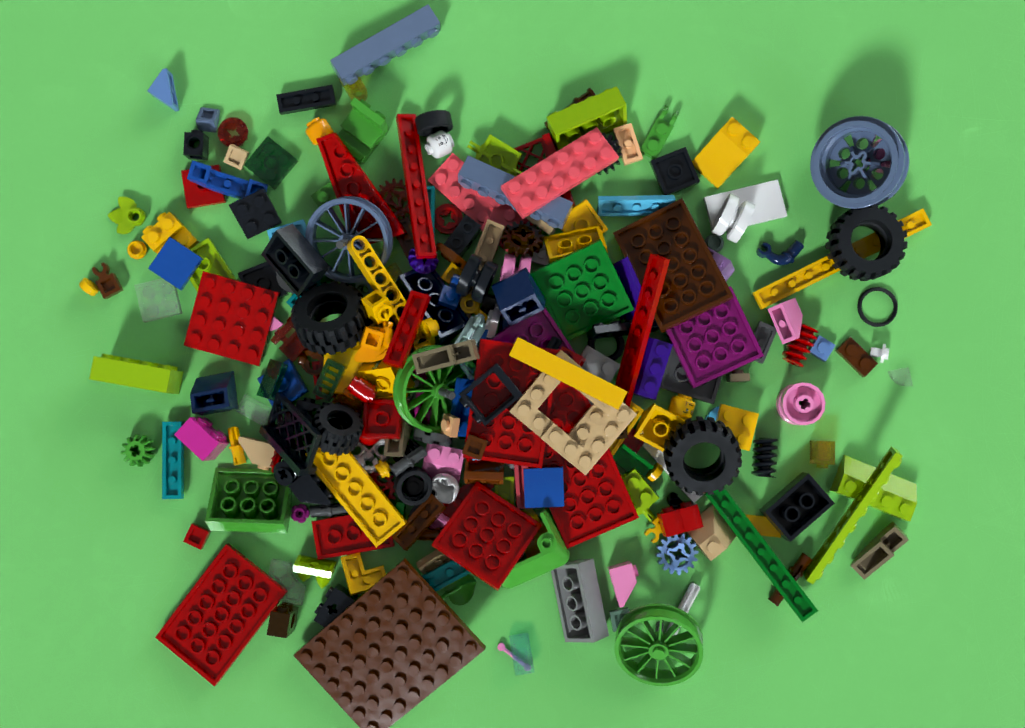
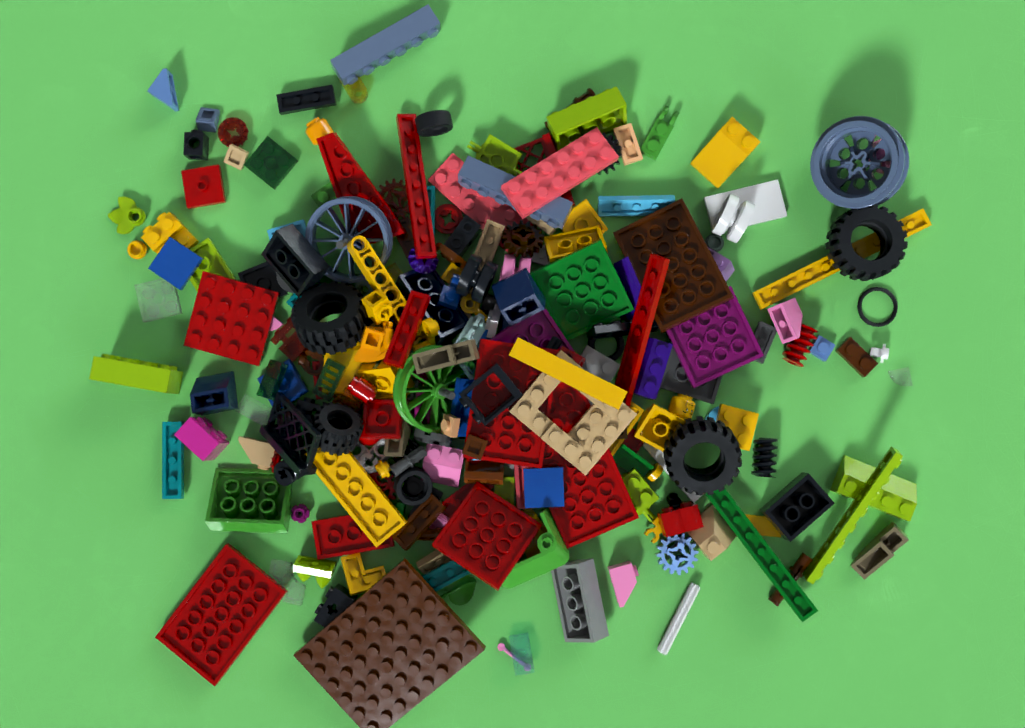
yellow tile [79,278,100,296] -> none
reddish brown plate [92,263,123,299] -> none
bright green gear [121,434,156,467] -> none
red plate [183,523,211,550] -> none
blue slope [187,160,268,199] -> none
yellow axle [228,426,247,465] -> none
black plate [229,188,282,239] -> none
dark brown brick [267,602,299,638] -> none
black slope [288,473,337,505] -> none
dark grey pin [310,503,348,518] -> none
bright green piece [337,97,389,164] -> none
white head [425,130,454,159] -> none
white hair [431,473,460,504] -> none
sand green plate [609,608,629,632] -> none
bright green wheel [615,604,703,686] -> none
black plate [649,147,700,195] -> none
dark tan plate [726,370,750,382] -> none
dark blue piece [756,240,804,265] -> none
bright pink wheel [776,382,826,425] -> none
clear yellow brick [810,440,835,468] -> none

